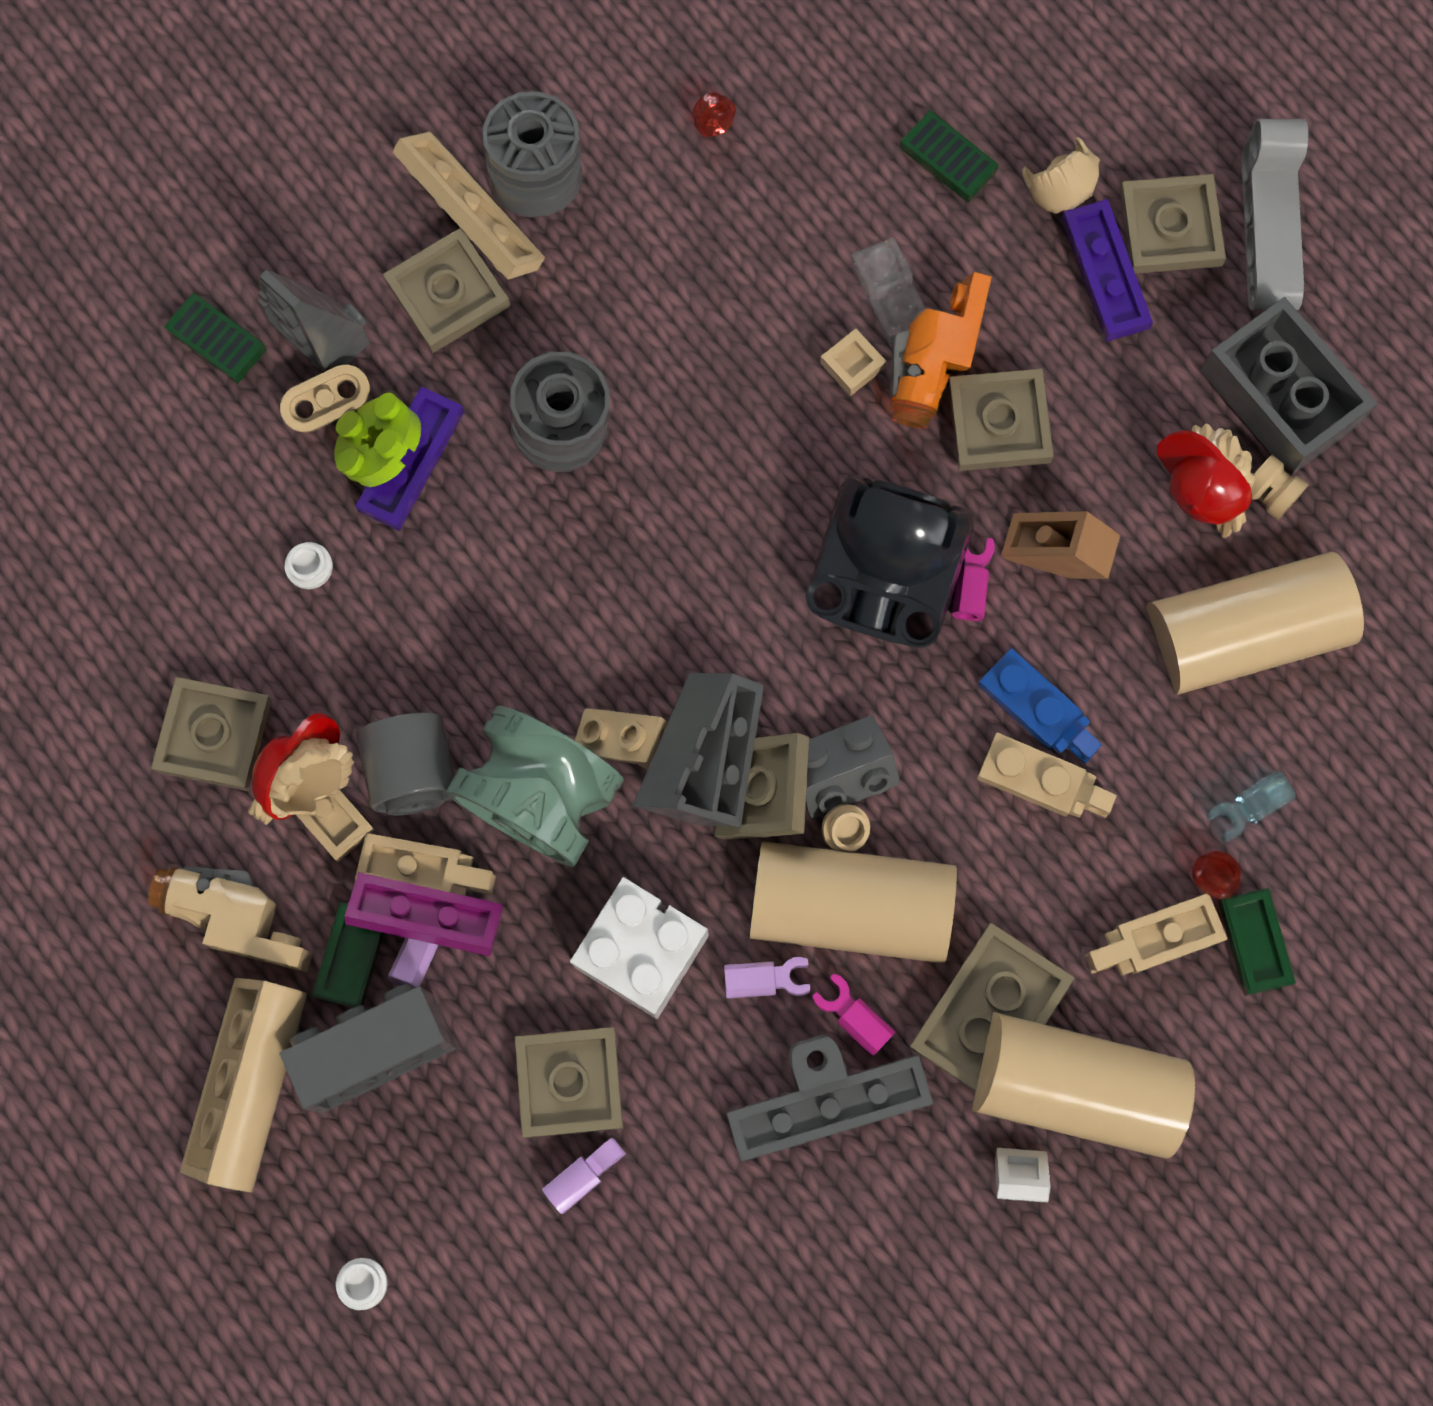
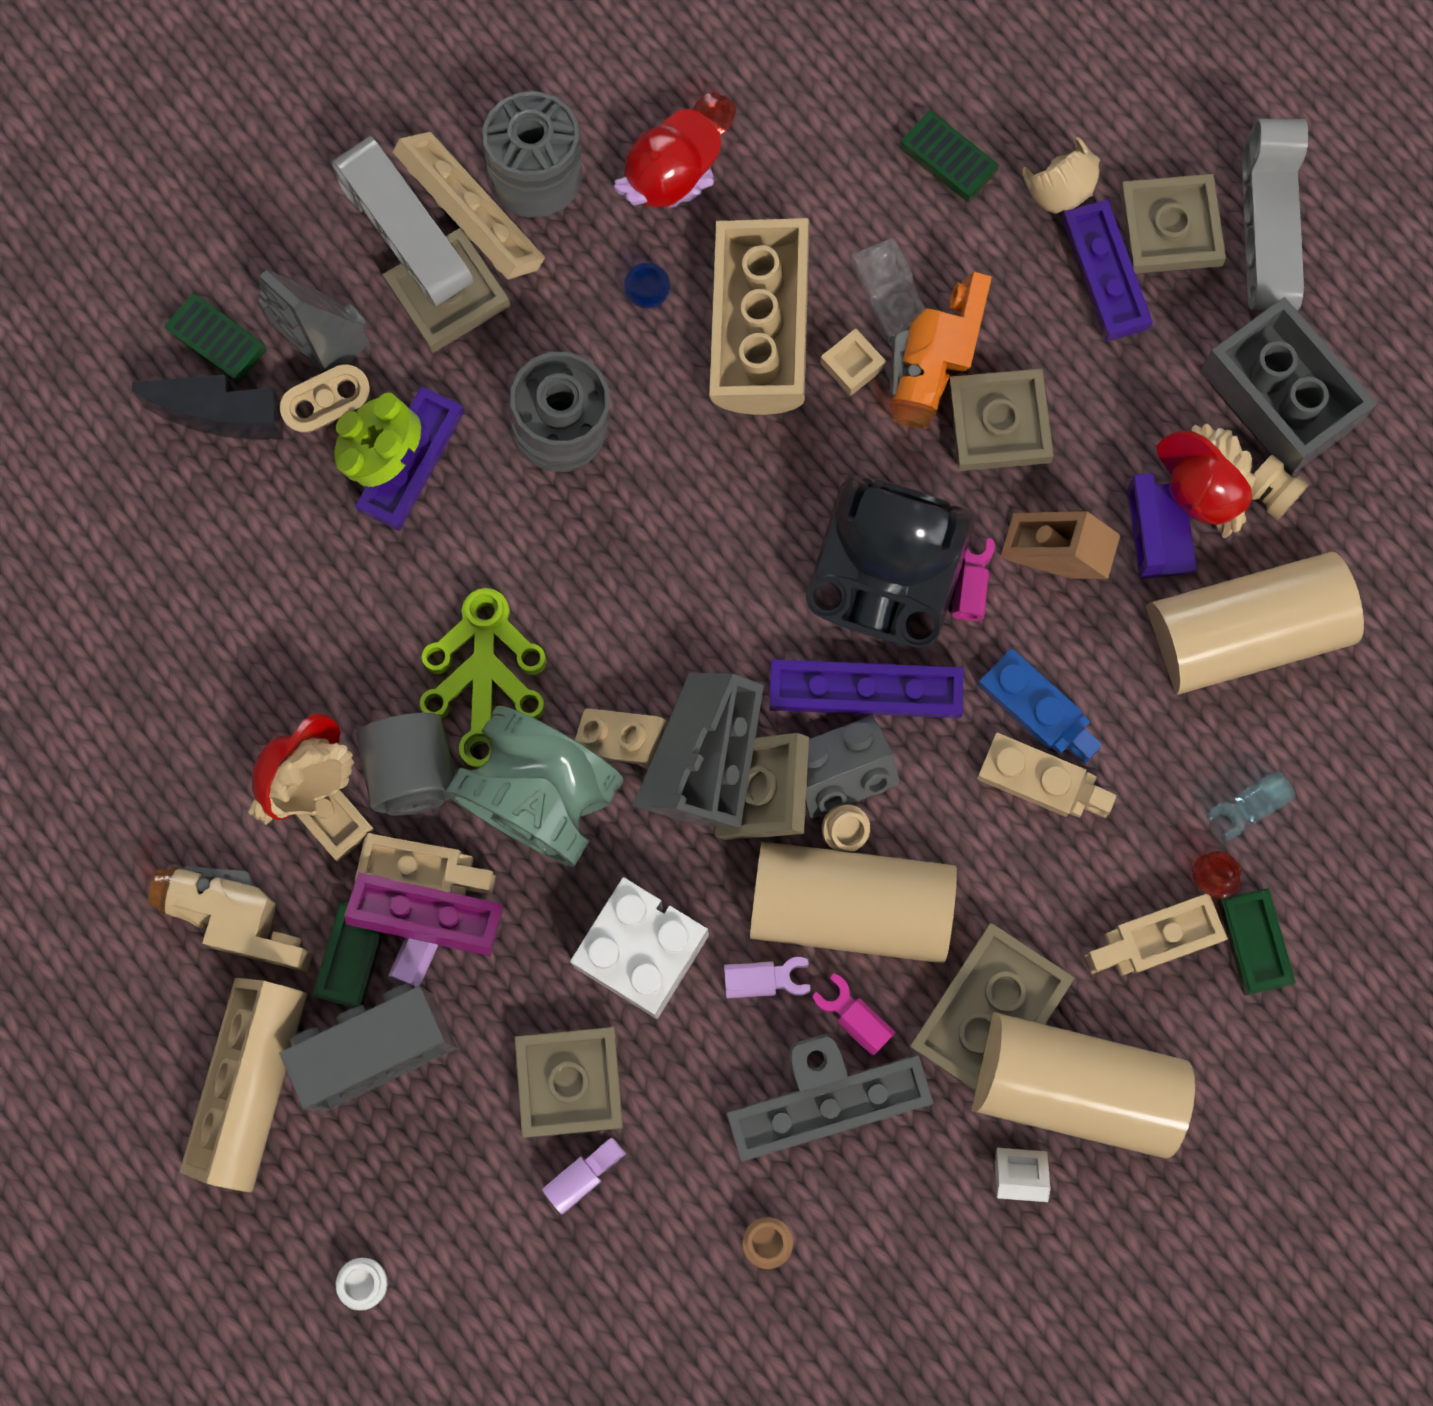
dark tan plate [151,677,272,791] -> none
white plate [285,542,333,589] -> none
none -> black slope [132,374,284,440]
none -> light grey beam [332,136,474,308]
none -> lime plant [420,588,547,769]
none -> red hair [614,109,721,208]
none -> clear blue plate [624,263,670,308]
none -> tan brick [710,218,810,415]
none -> medium nougat plate [743,1217,793,1269]
none -> dark purple plate [769,660,964,718]
none -> dark purple panel [1126,473,1197,579]

